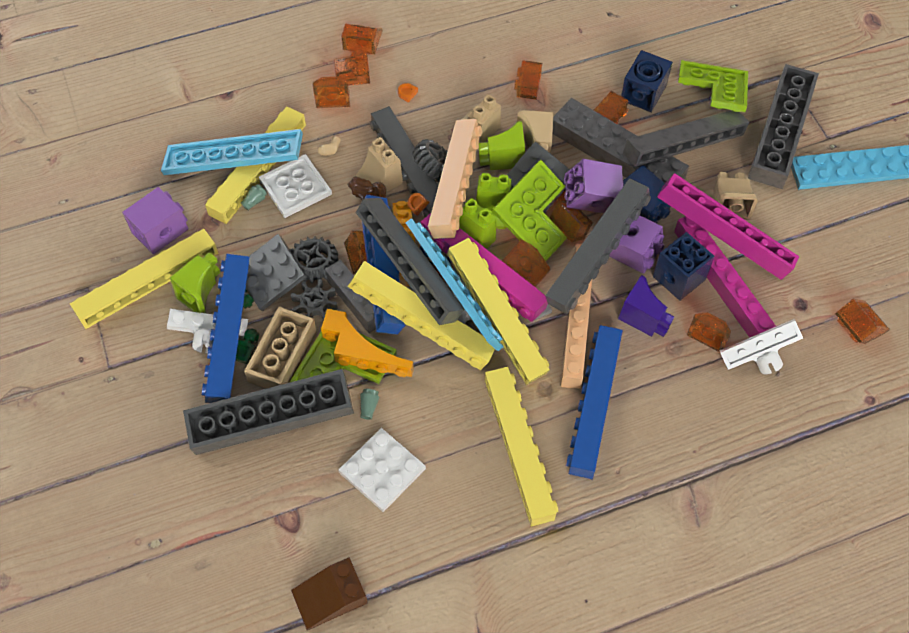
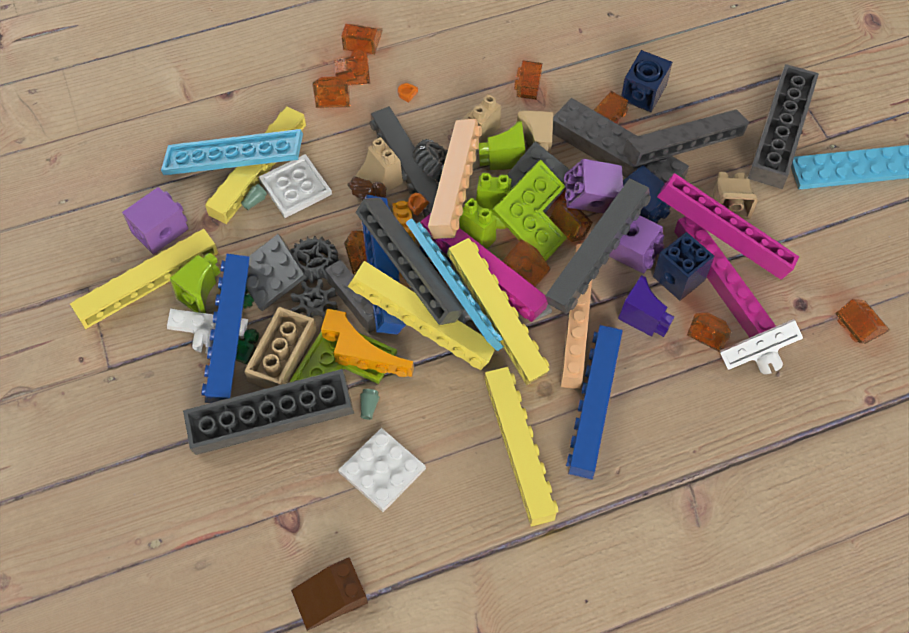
tan arm [318,136,341,156] -> none
lime plate [678,60,748,112] -> none

